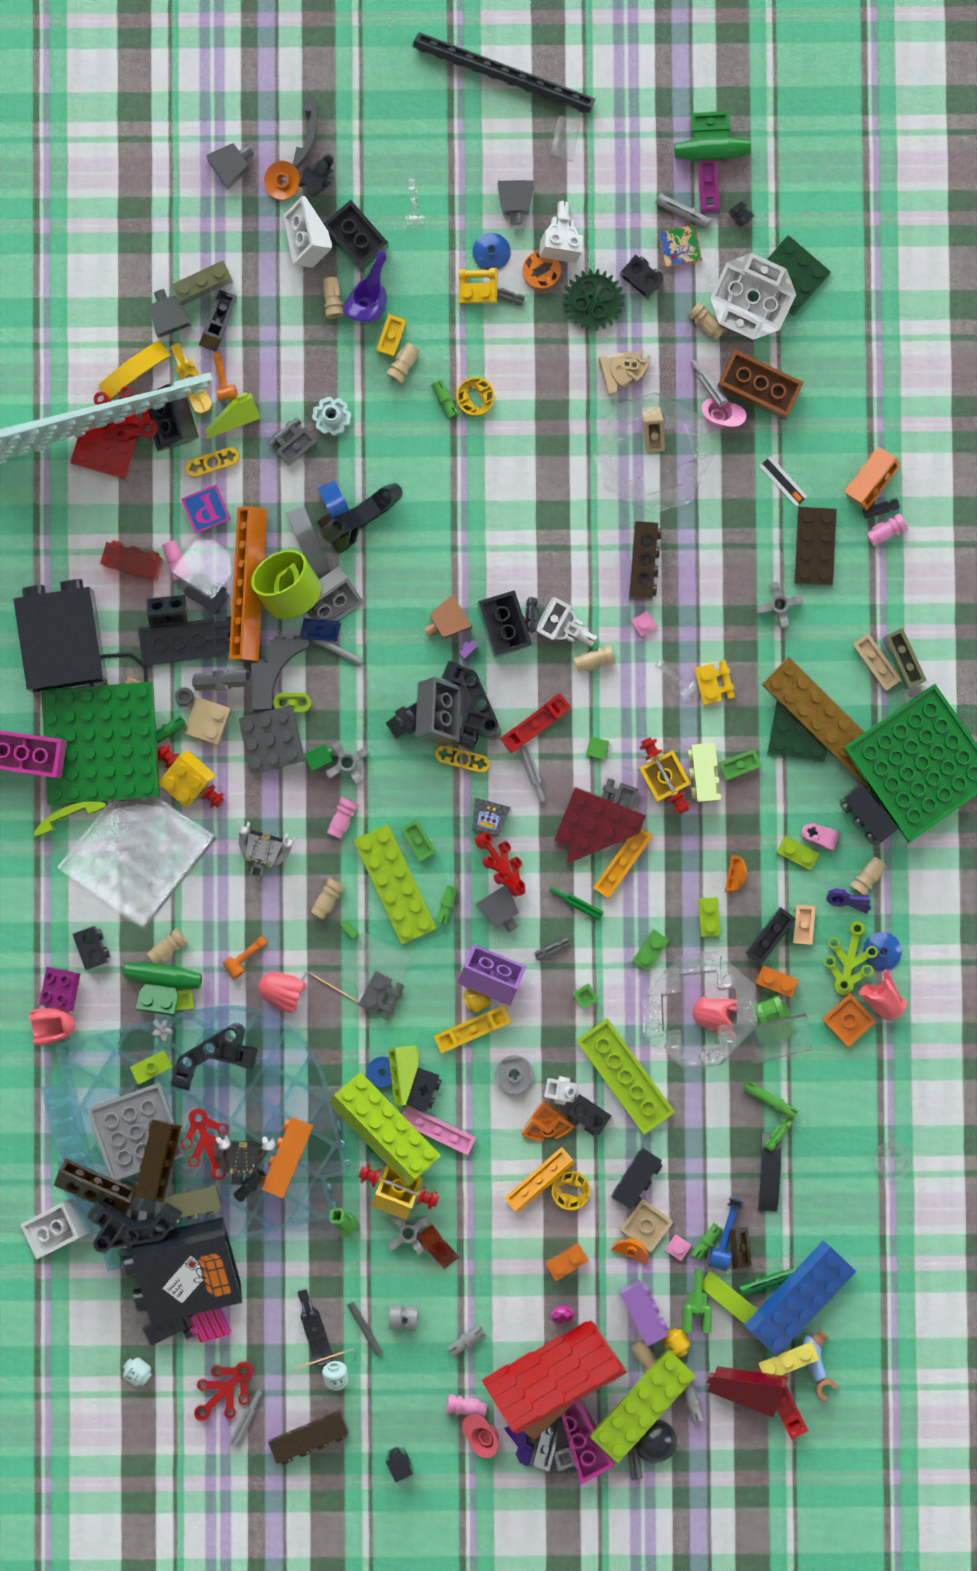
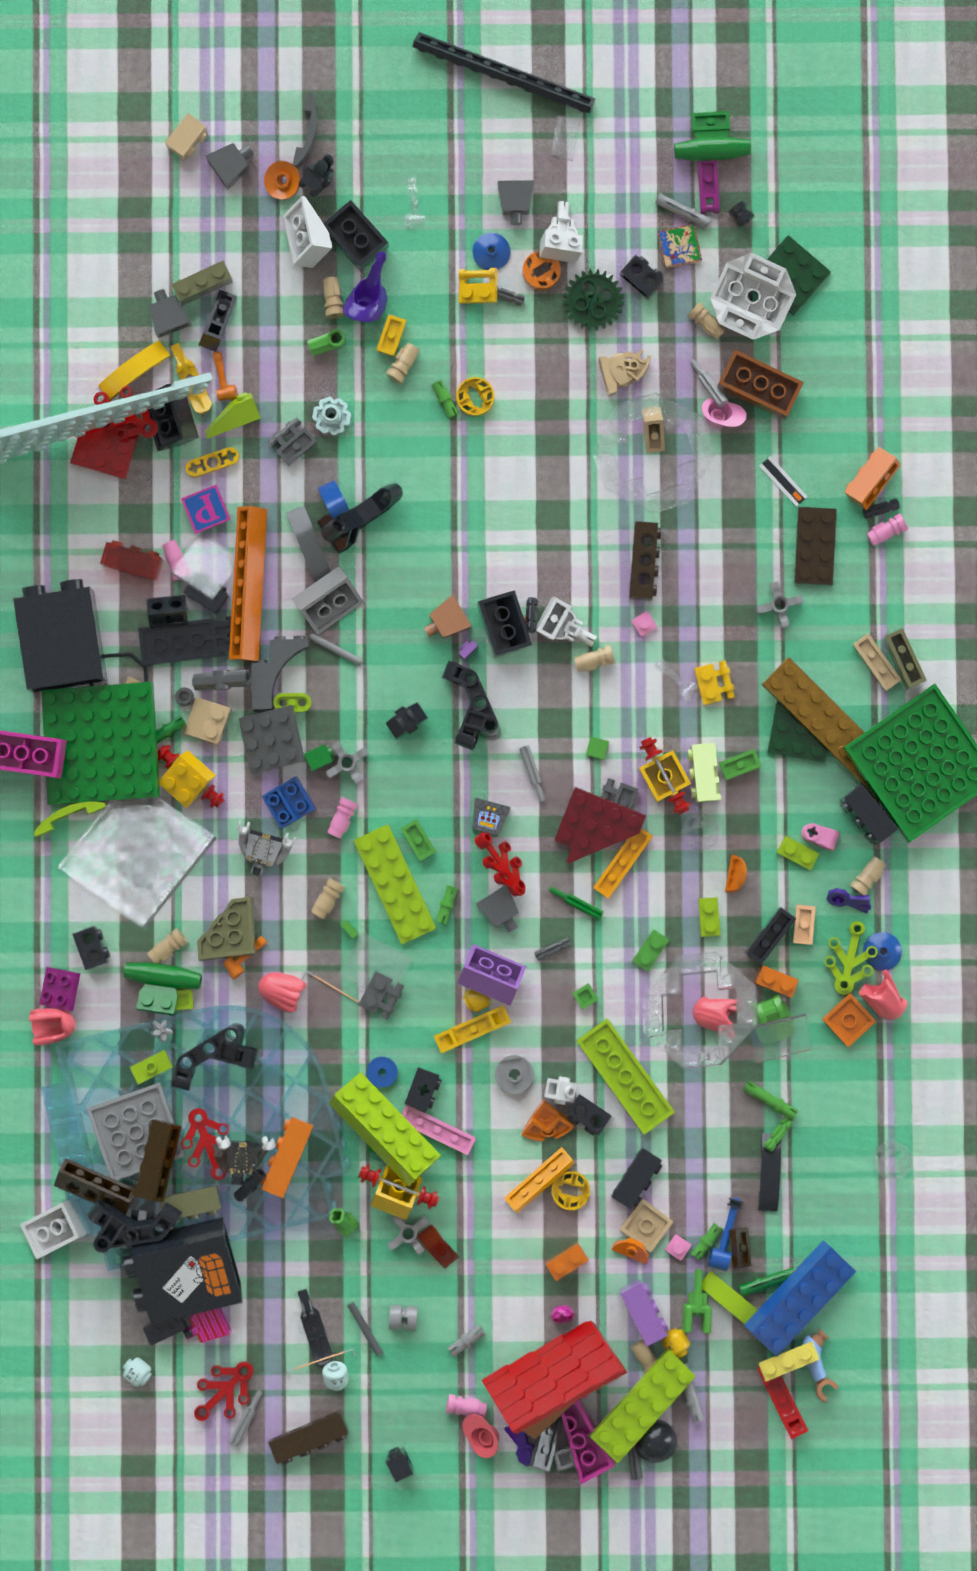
lime piece [251,550,321,620] -> none
clear blue plate [300,618,341,641] -> none
lime slope [388,1045,420,1107] -> none
dark grey brick [415,677,462,746] -> none
yellow beam [435,746,490,773] -> none
red slope [500,693,572,754] -> none
dark red slope [707,1366,788,1418] -> none
none -> tan brick [165,113,208,161]
none -> olive plate [197,897,256,961]
none -> blue slope [262,776,316,829]
none -> bright green piece [307,329,346,357]
none -> clear piece [681,813,720,852]

